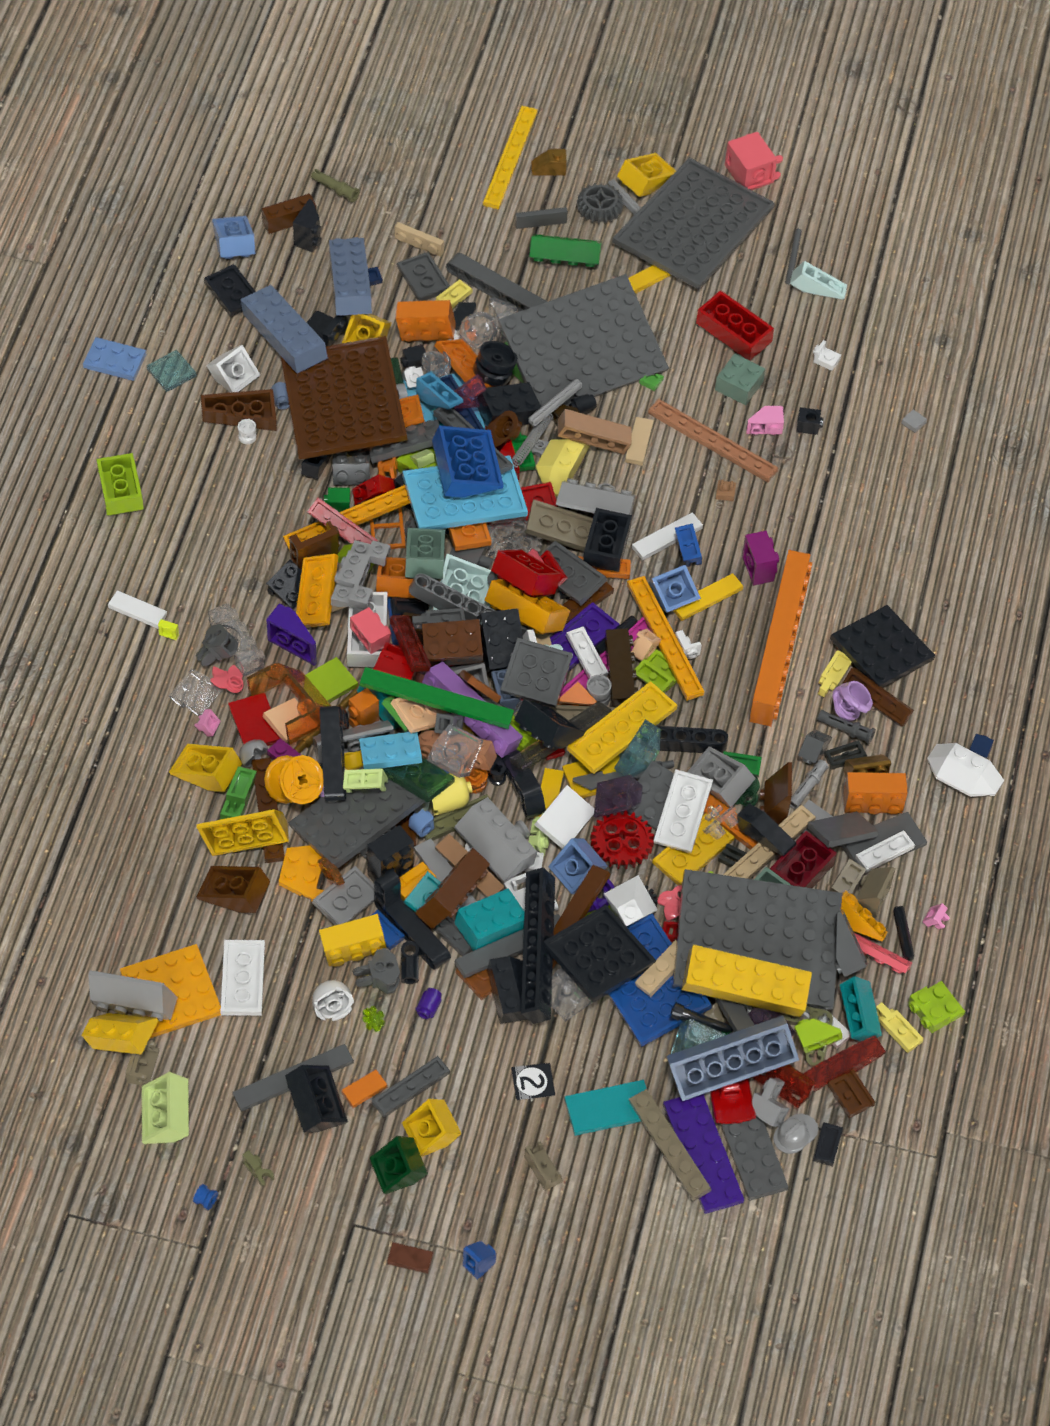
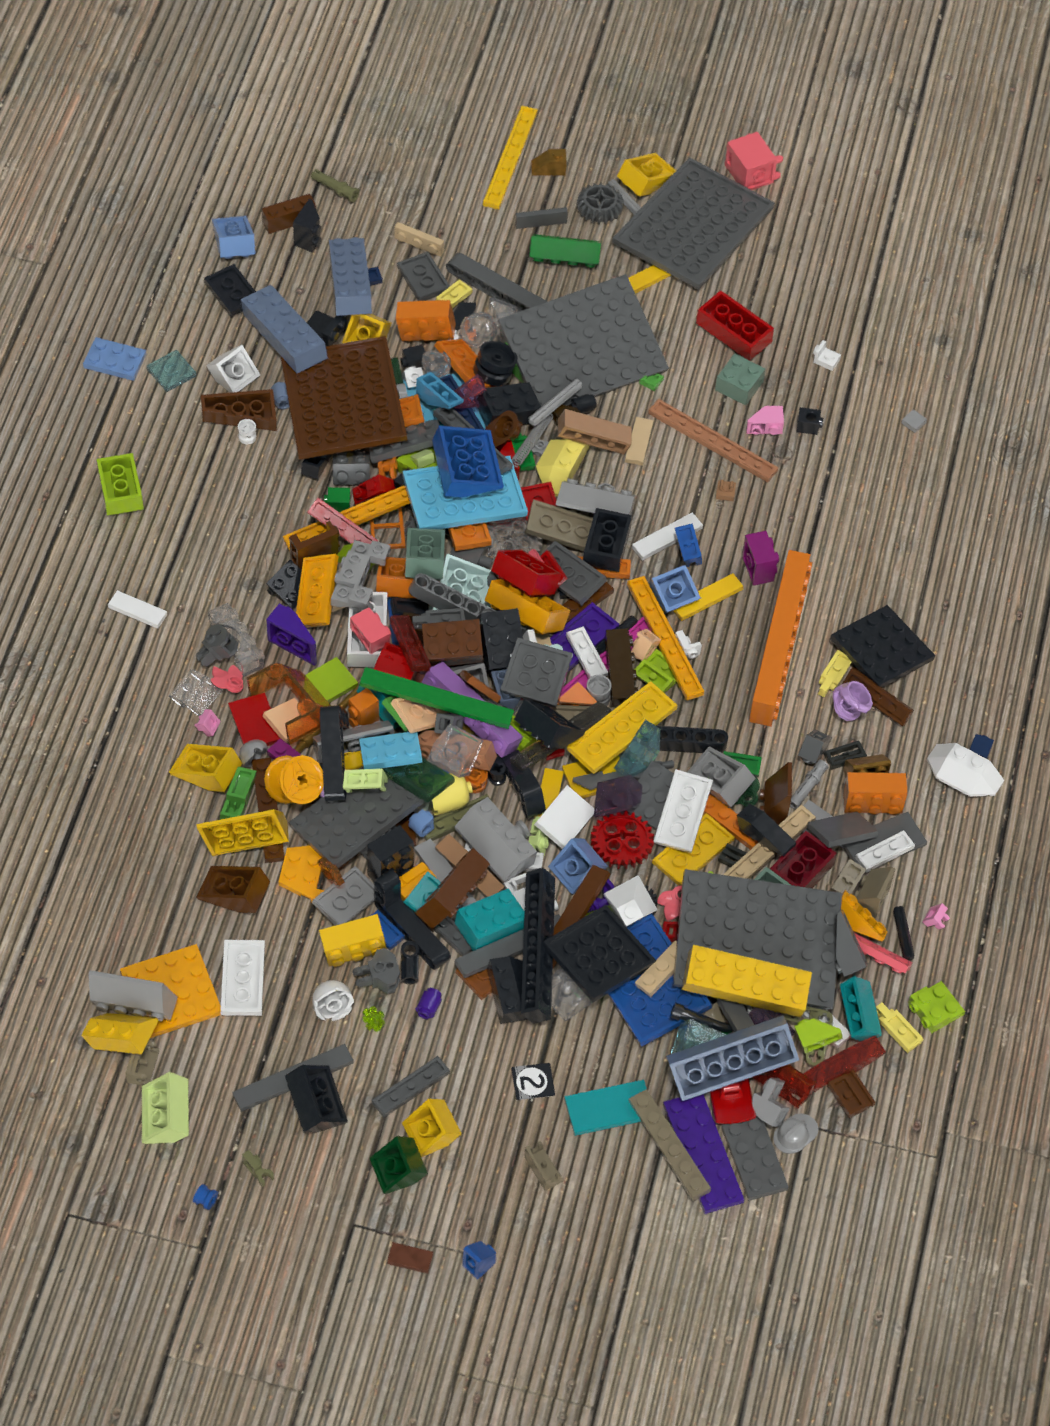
neon yellow tile [158,619,179,640] -> none
orange tile [342,1070,387,1108] -> none
clear hips [703,805,738,840] -> none
dark grey bar [785,228,802,285] -> none
light aqua slope [790,261,847,300] -> none
black tile [813,1122,843,1167] -> none
dark grey pin [817,710,876,745] -> none

